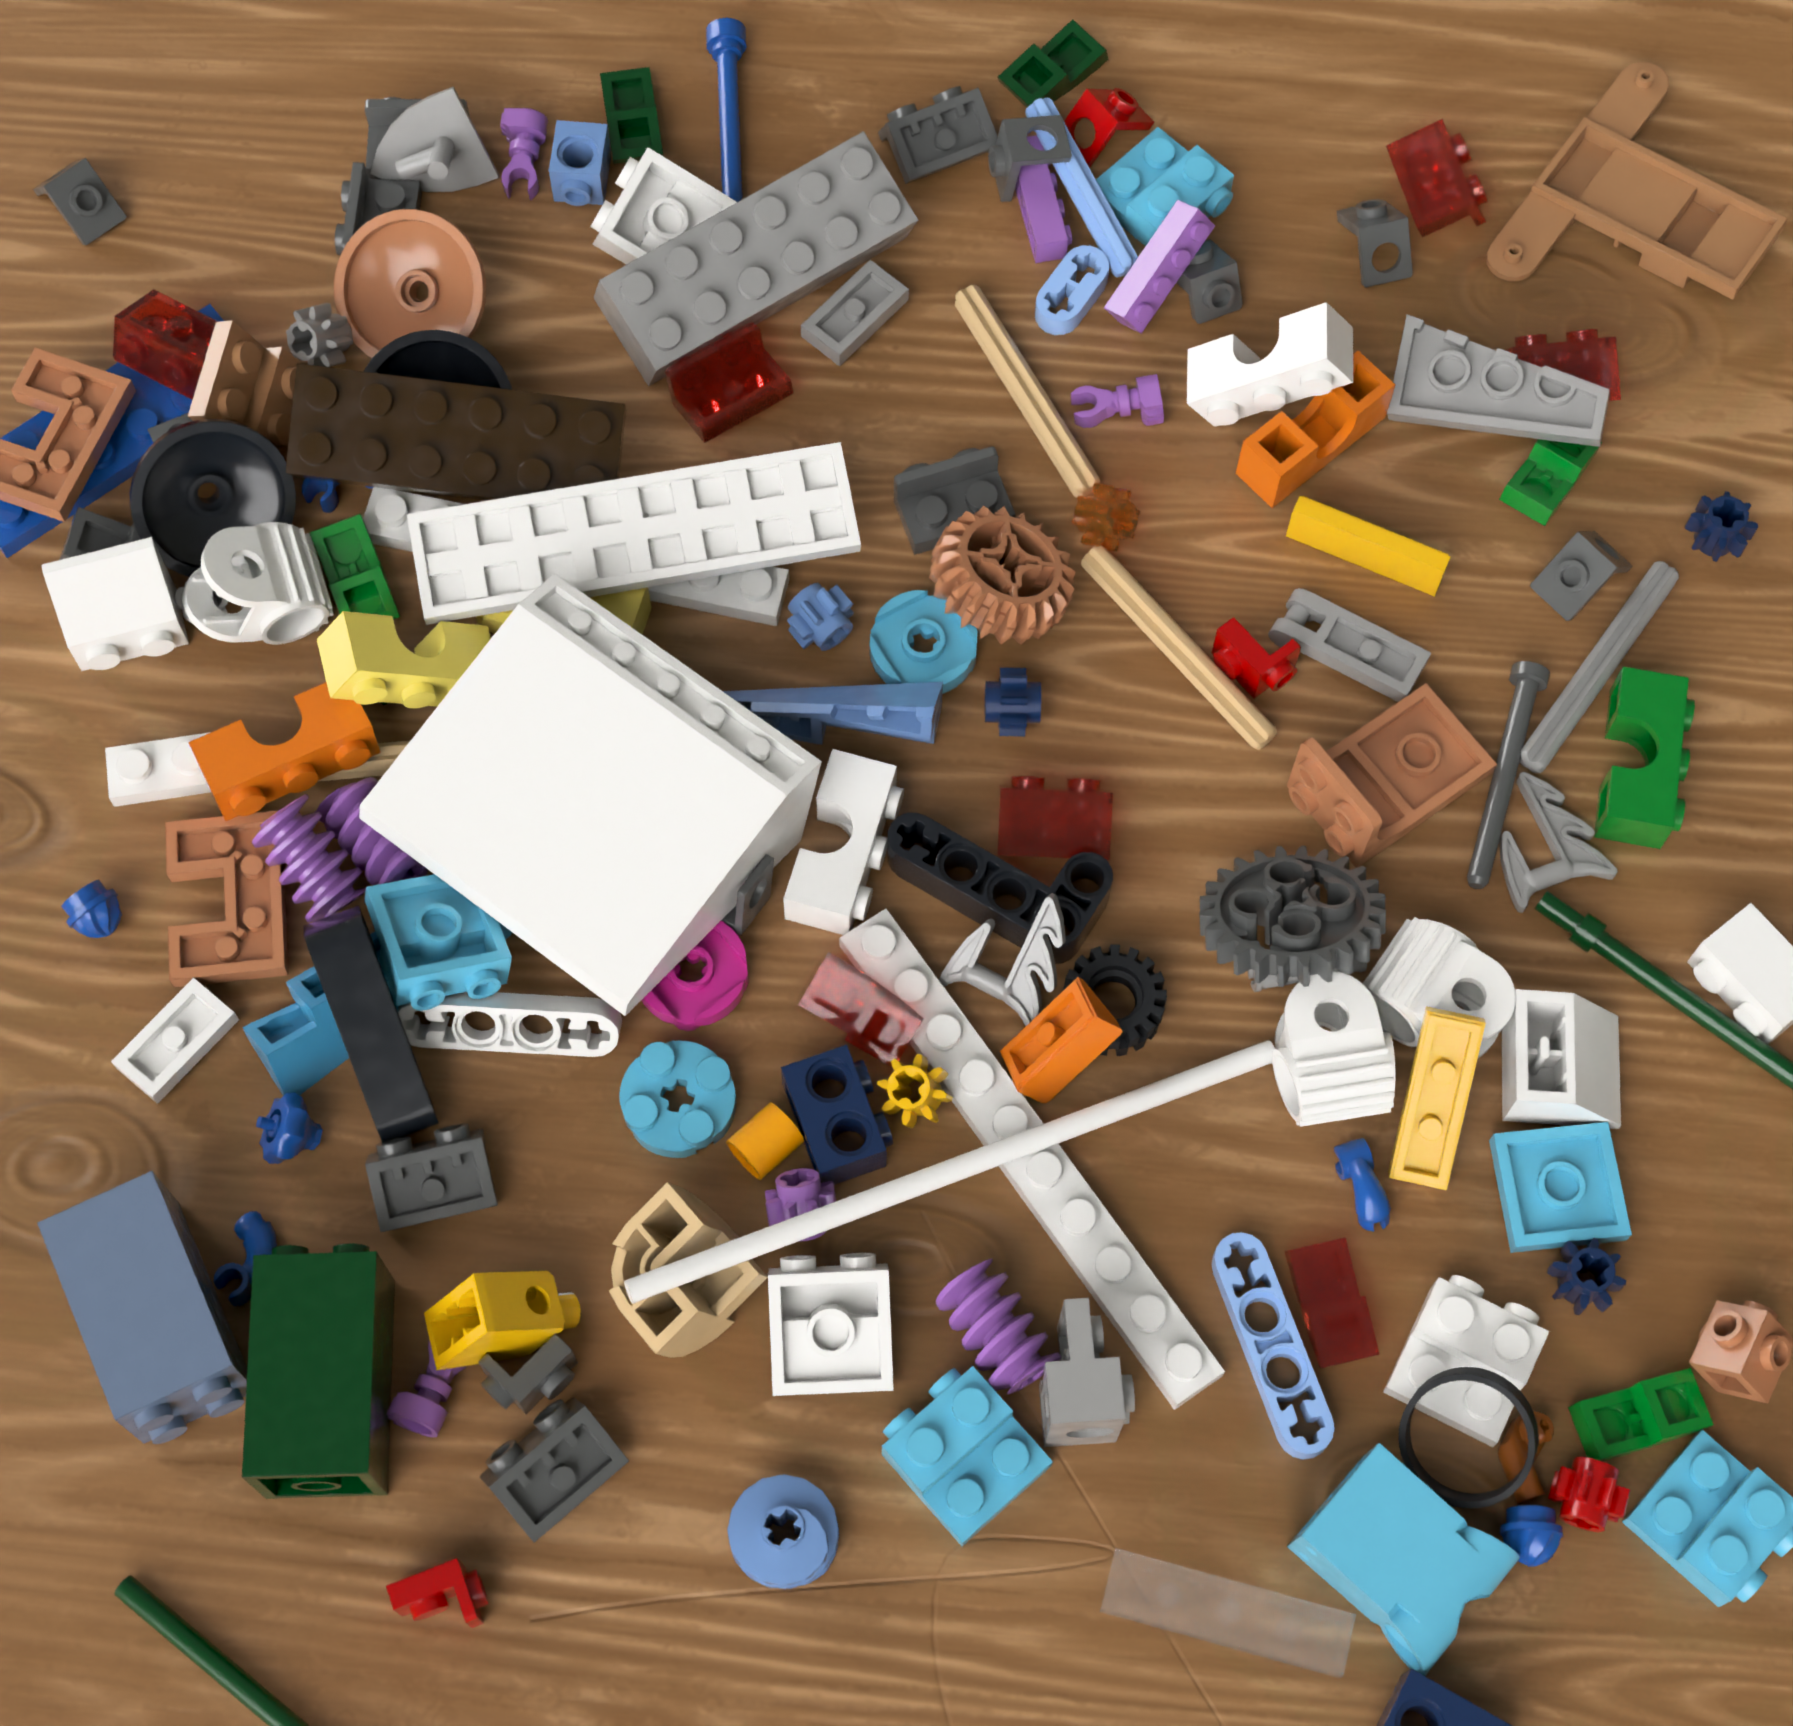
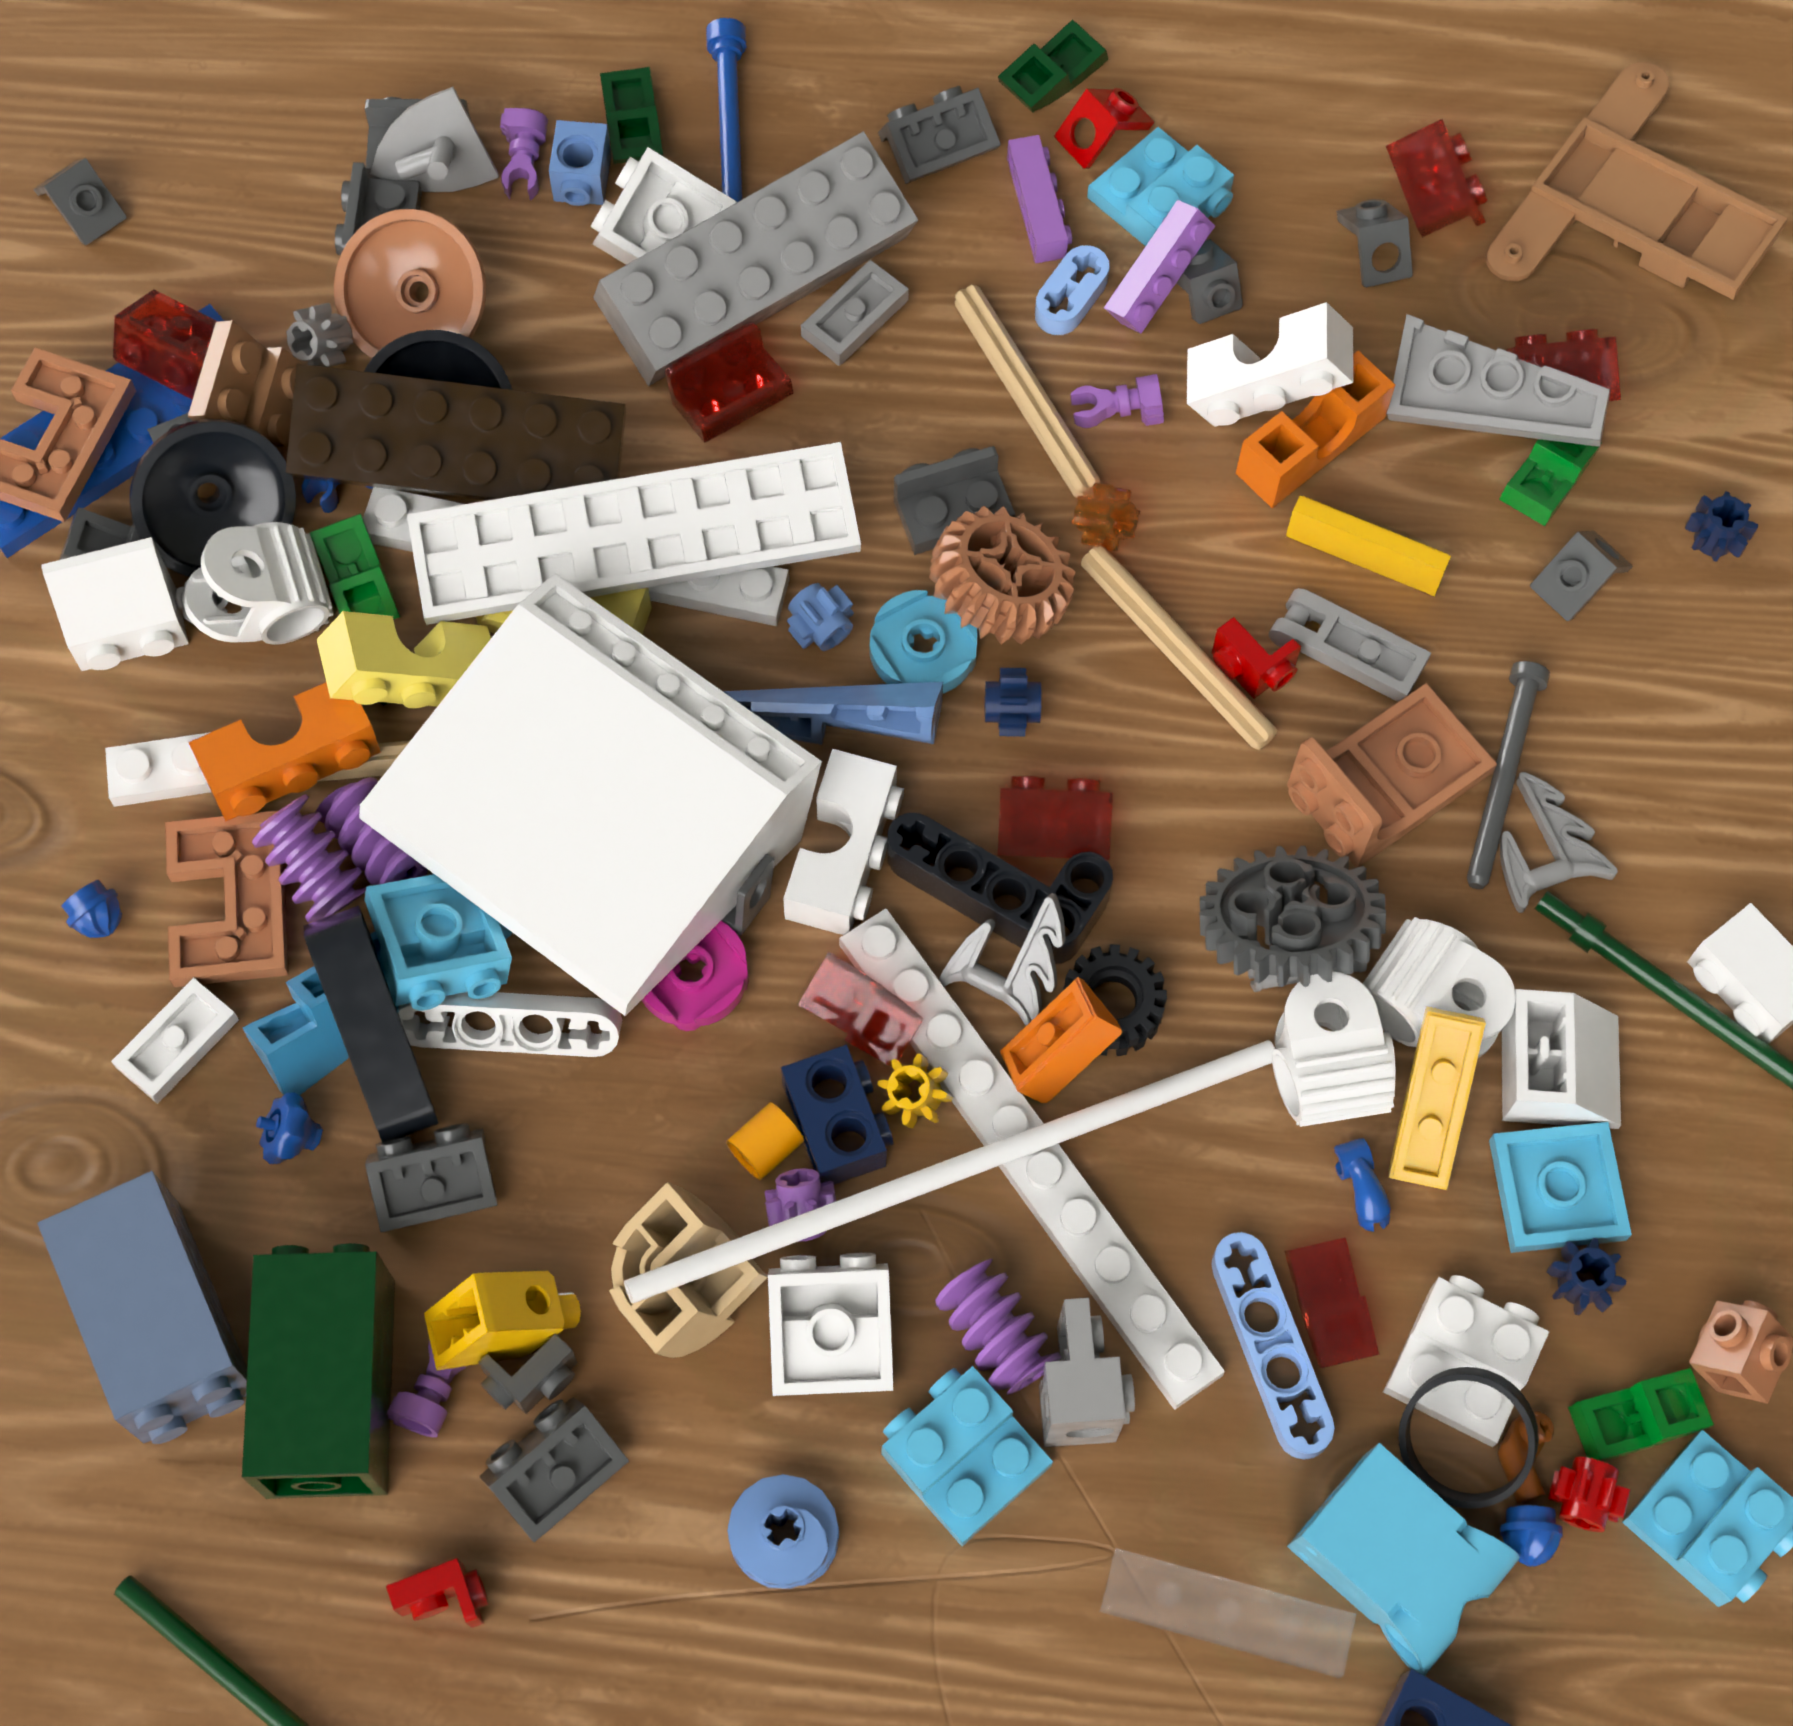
blue arm [214,1211,277,1306] -> none
medium azure plate [619,1040,736,1158] -> none
dark grey bracket [988,115,1072,202] -> none
light blue axle [1025,98,1138,277] -> none
light grey axle [1519,561,1679,774] -> none
green arch [1594,666,1695,849] -> none

